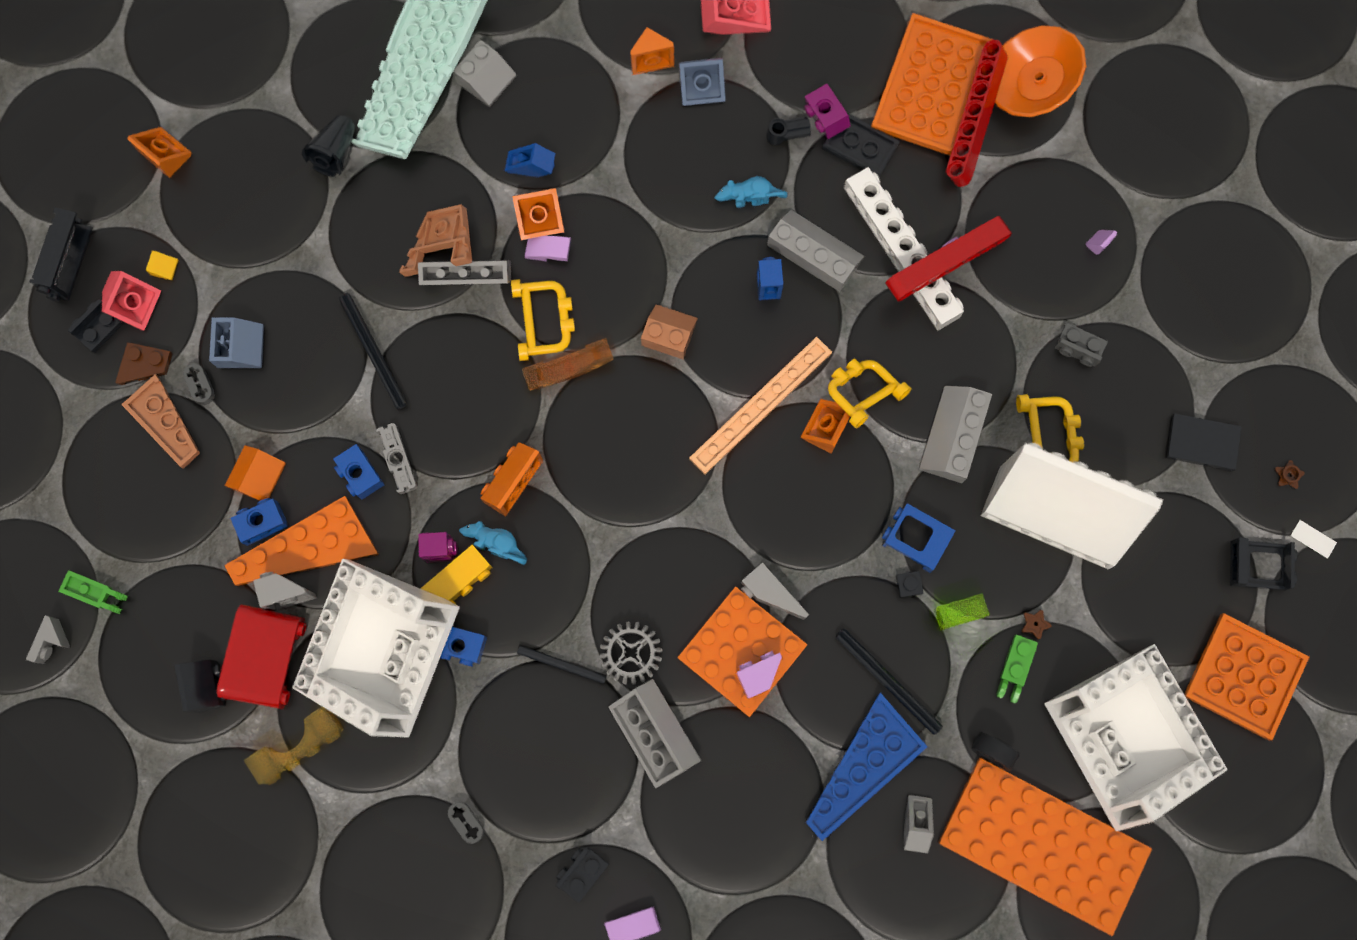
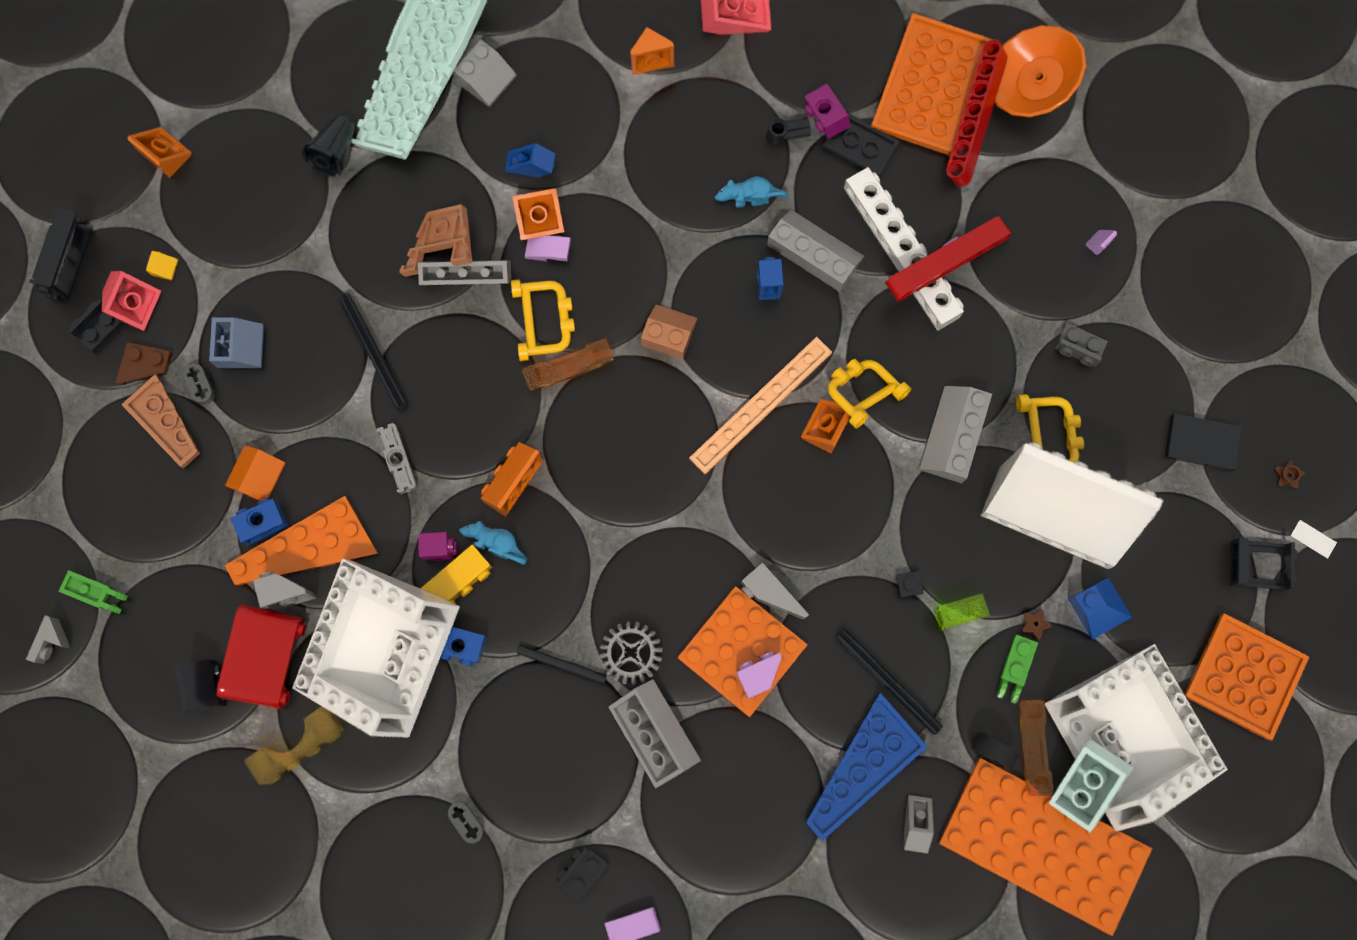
blue brick [333,444,385,500] -> none
sand blue slope [679,58,725,106] -> none
blue window [882,503,955,573] -> none
none -> clear orange slope [1020,700,1054,796]
none -> light aqua brick [1049,740,1134,832]
none -> blue slope [1068,577,1132,639]

